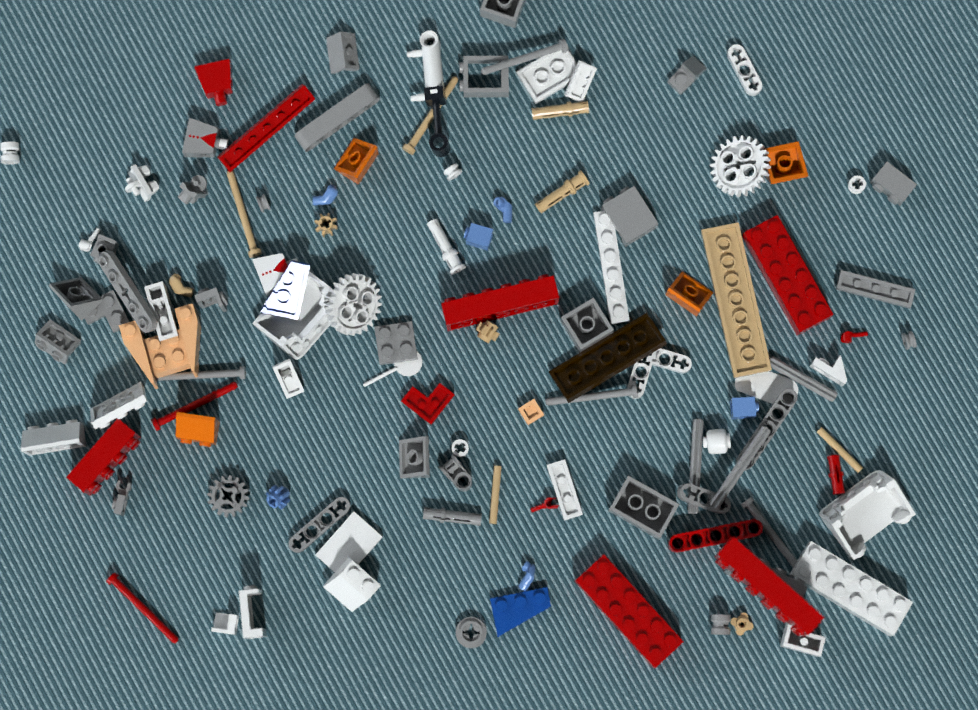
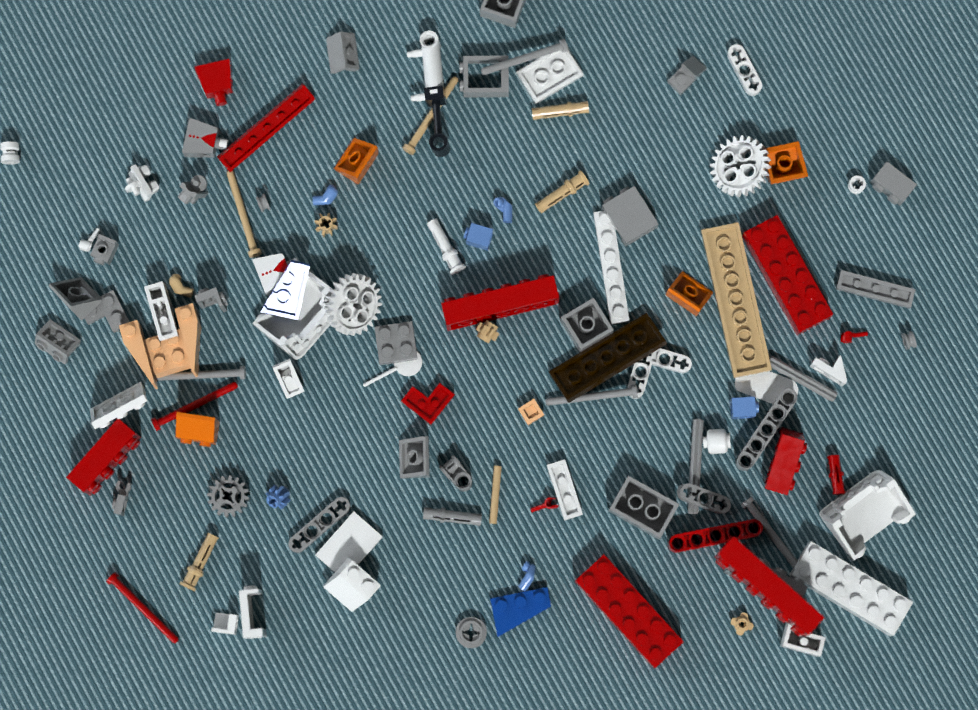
white slope [21,419,86,456] -> none
light grey piece [98,250,157,333] -> none
light grey beam [294,83,380,152] -> none
white bush [443,163,463,181] -> none
white bush [452,439,469,457] -> none
white plate [564,60,597,102] -> none
light grey axle [710,426,771,509] -> none
light grey wheel [711,614,731,635] -> none
tan bar [817,427,863,473] -> none
none -> tan pin [180,533,219,592]
none -> red wedge [765,427,807,495]

